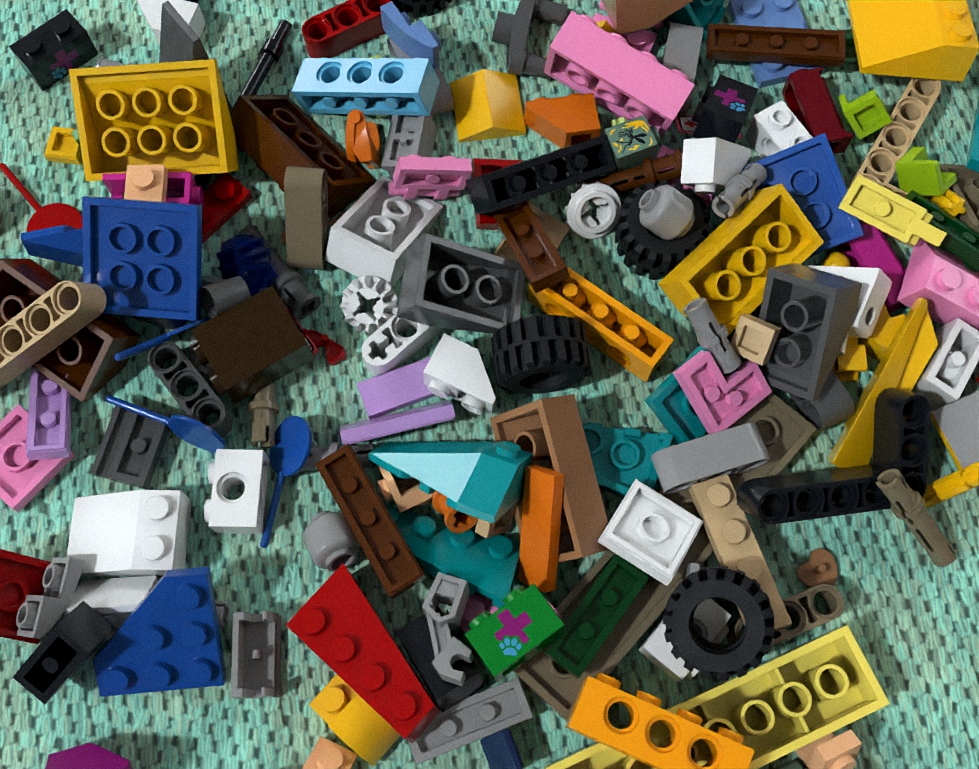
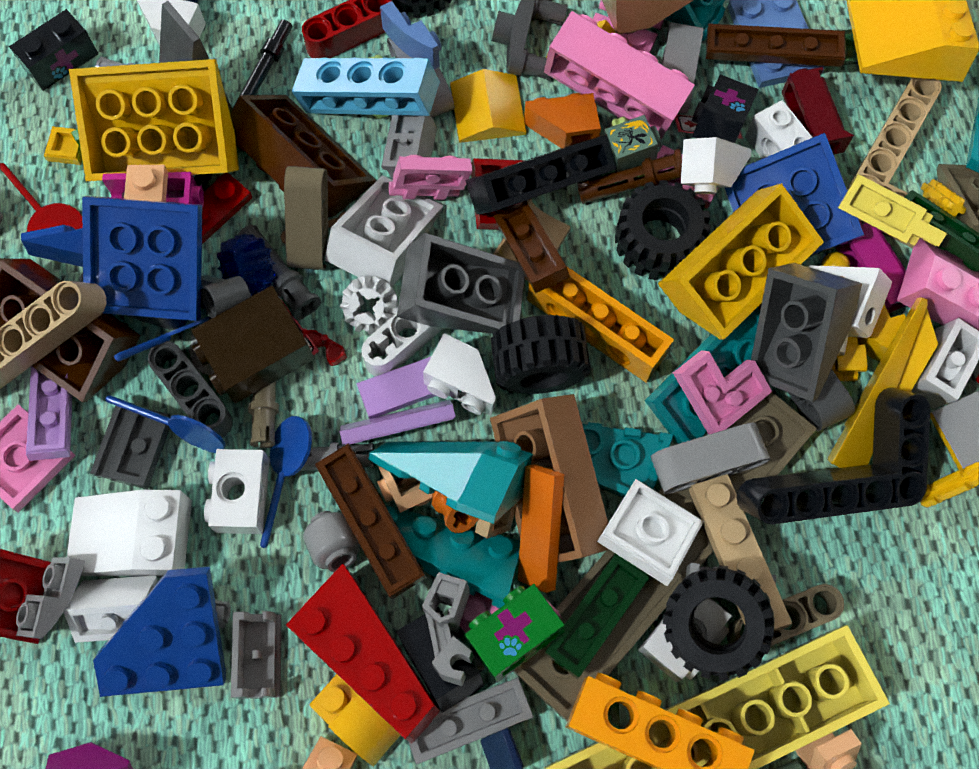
black brick [13,601,115,704] -> none
orange helmet [345,109,382,169] -> none
white gear [565,181,621,239] -> none
light grey head [639,184,695,240] -> none
light grey pin [683,297,742,374] -> none
light grey pin [712,163,767,218] -> none
tan plate [731,313,781,366] -> none
medium nougat piece [796,548,838,588] -> none
lime panel [838,89,892,140] -> none
dark tan pin [876,469,957,567] -> none
lime panel [895,147,957,196] -> none

